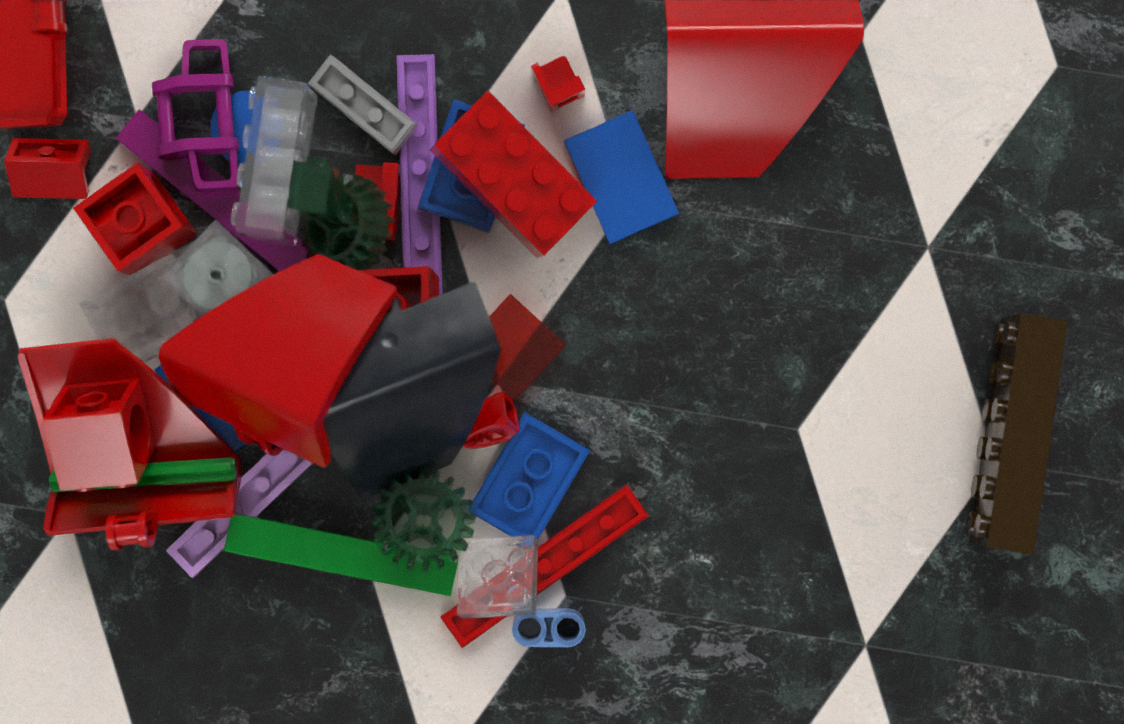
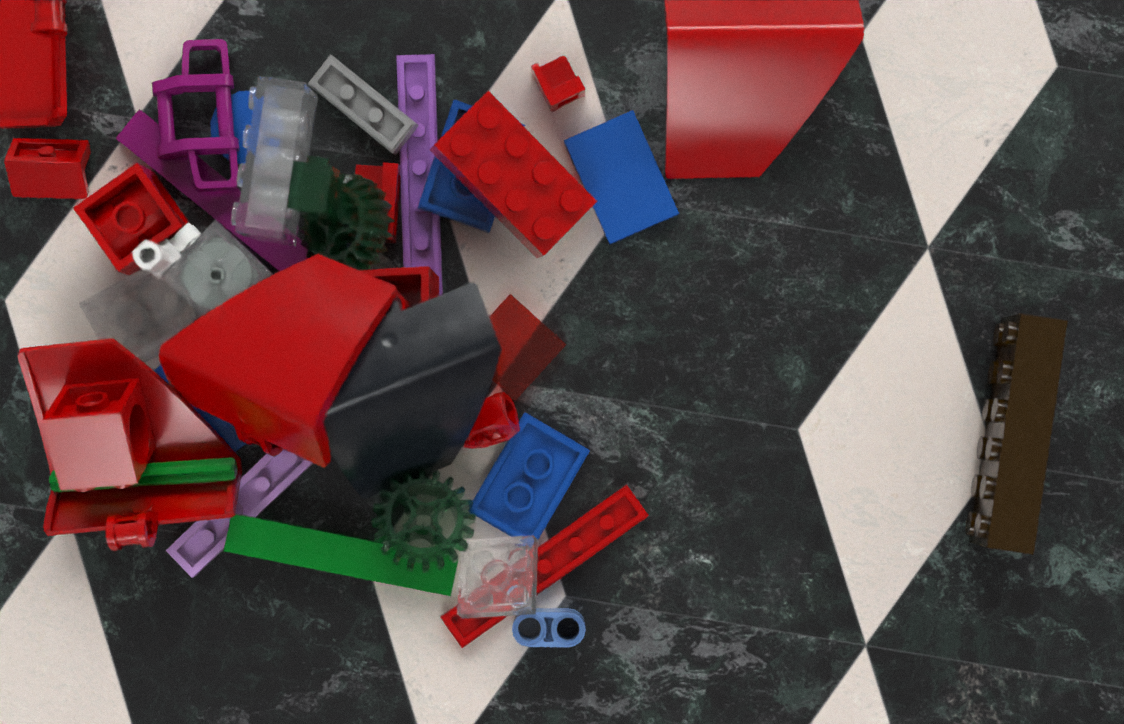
none -> white bar [133,223,204,279]

